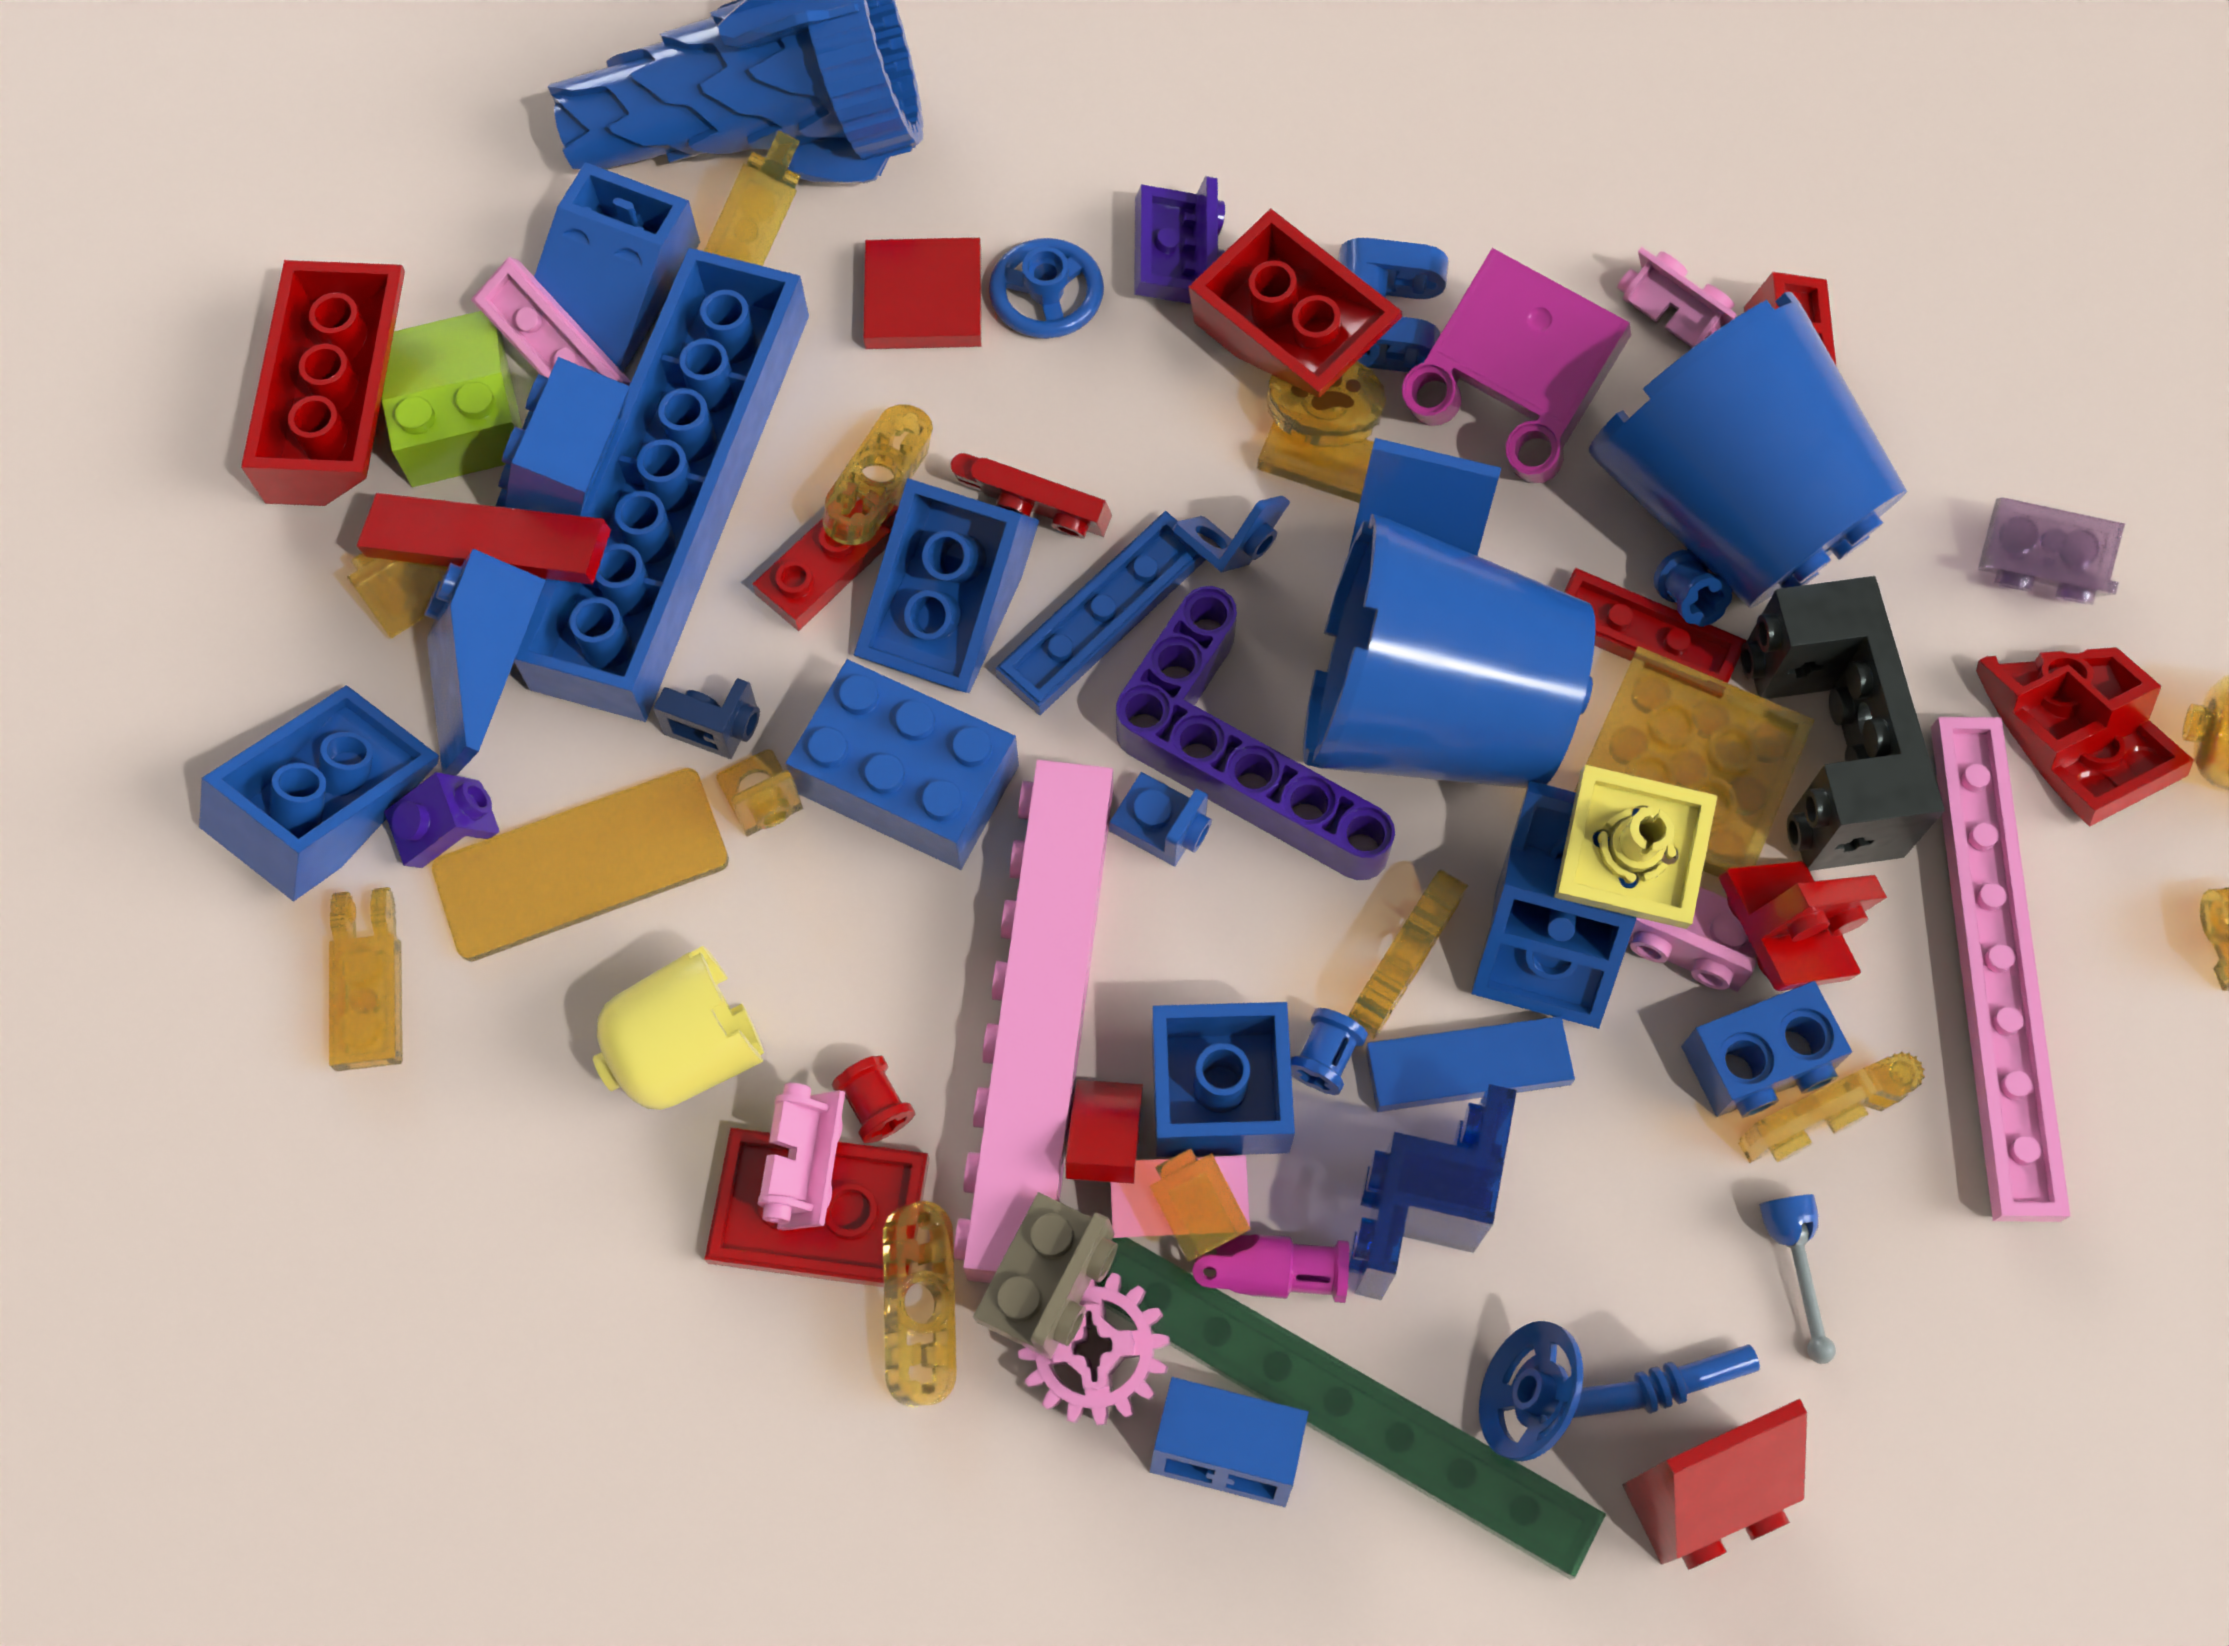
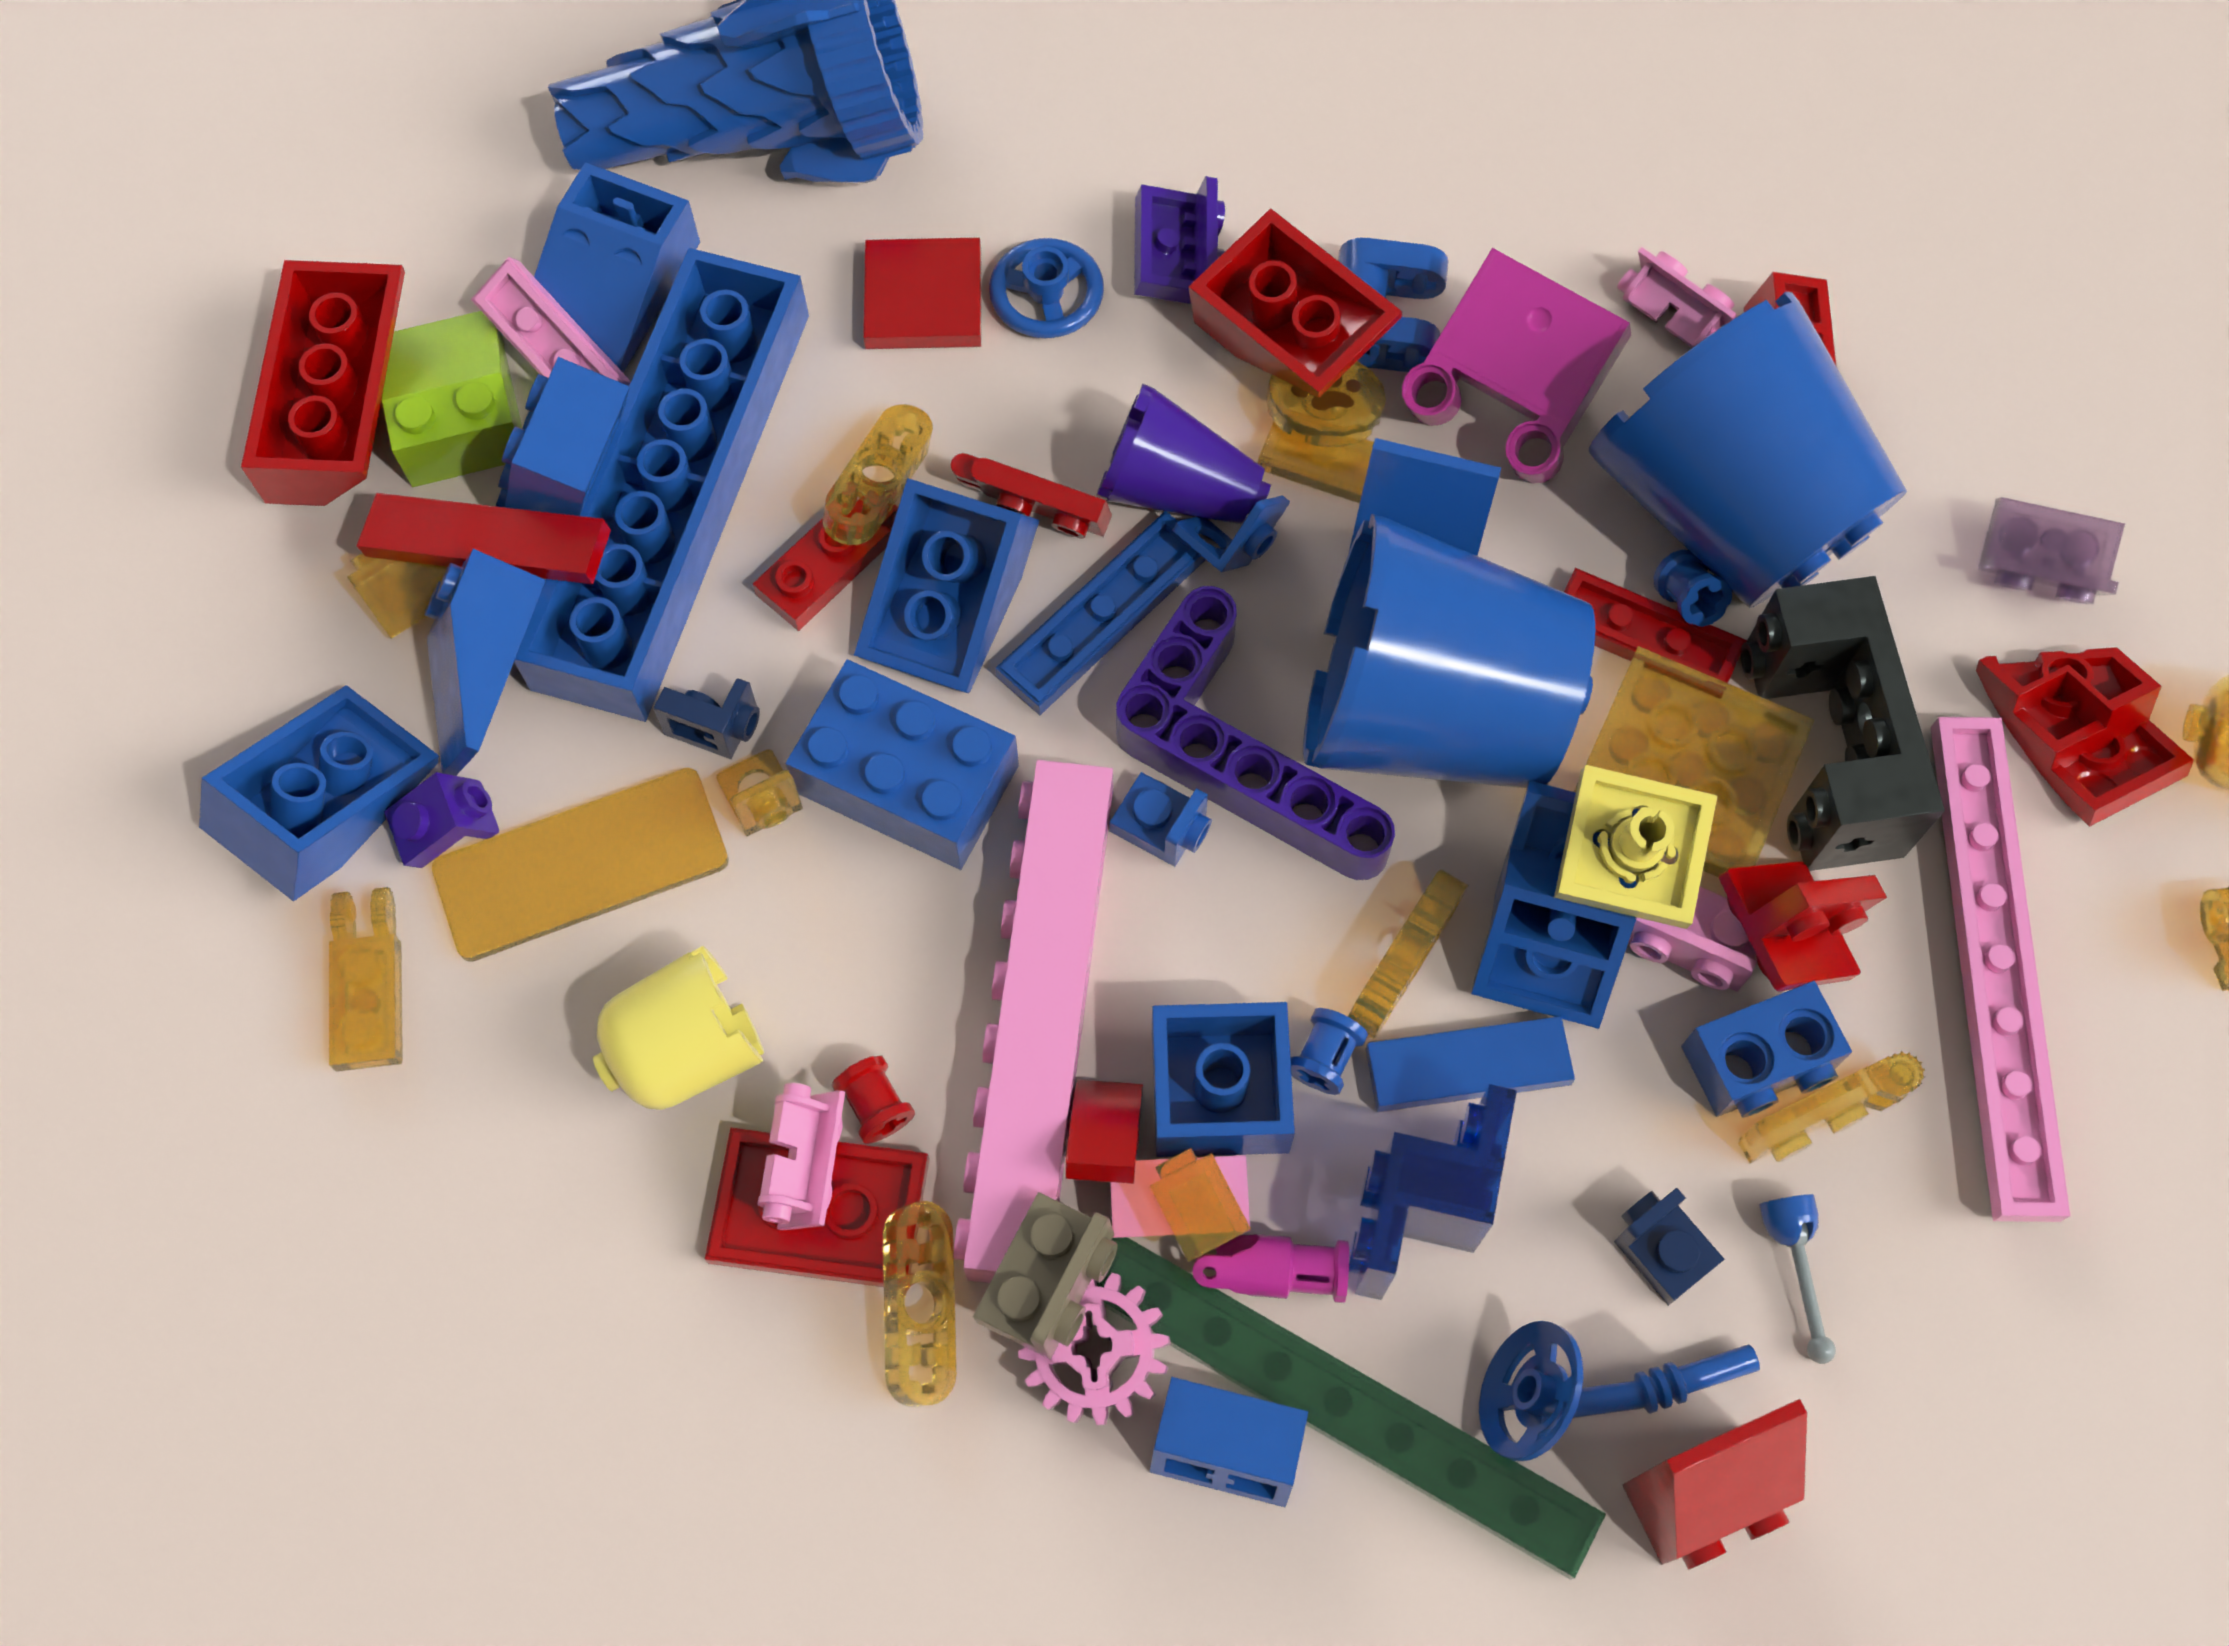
clear yellow hinge [704,130,801,266] -> none
none -> dark purple cone [1096,383,1271,524]
none -> dark blue bracket [1614,1188,1725,1306]

